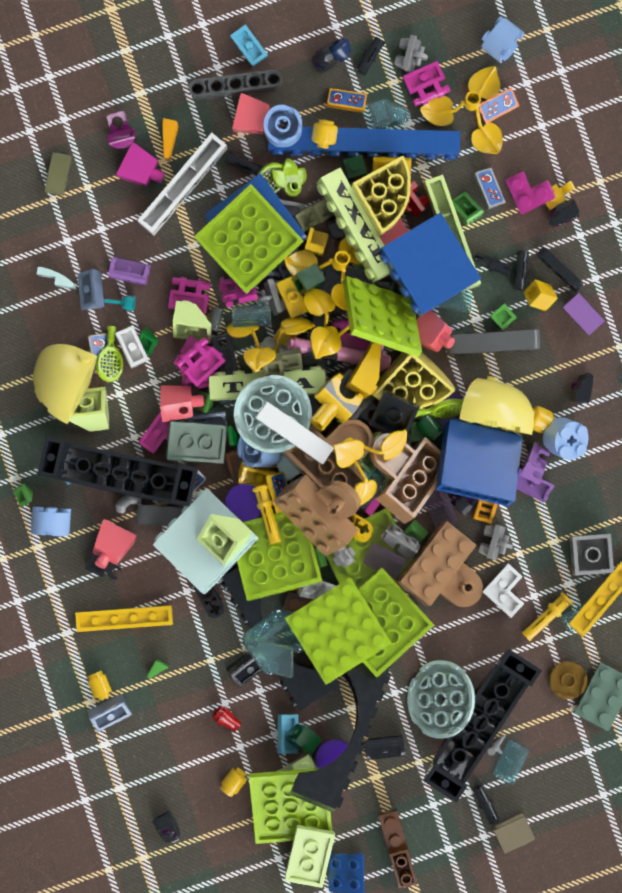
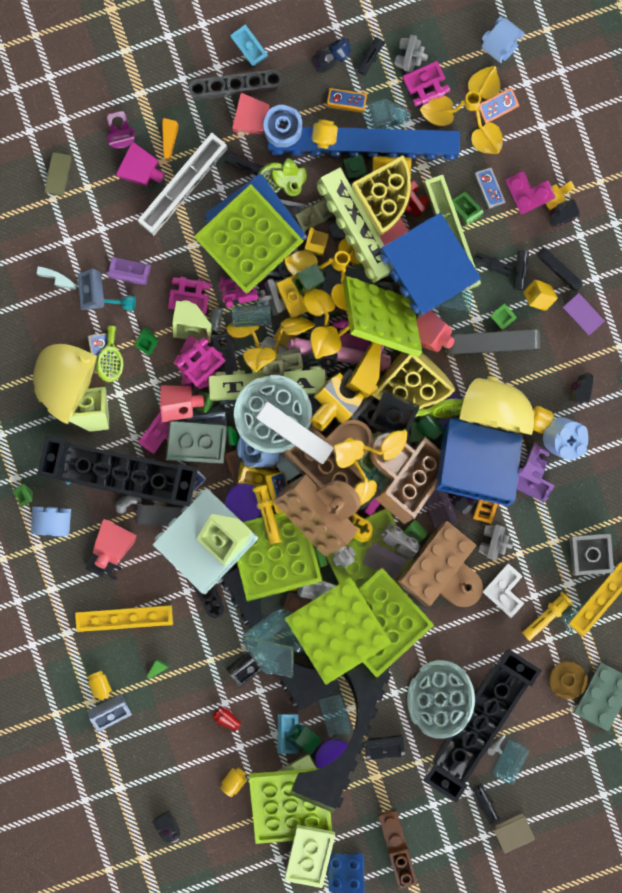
white slope [115,325,149,369] -> none
none -> clear light blue panel [319,694,351,737]

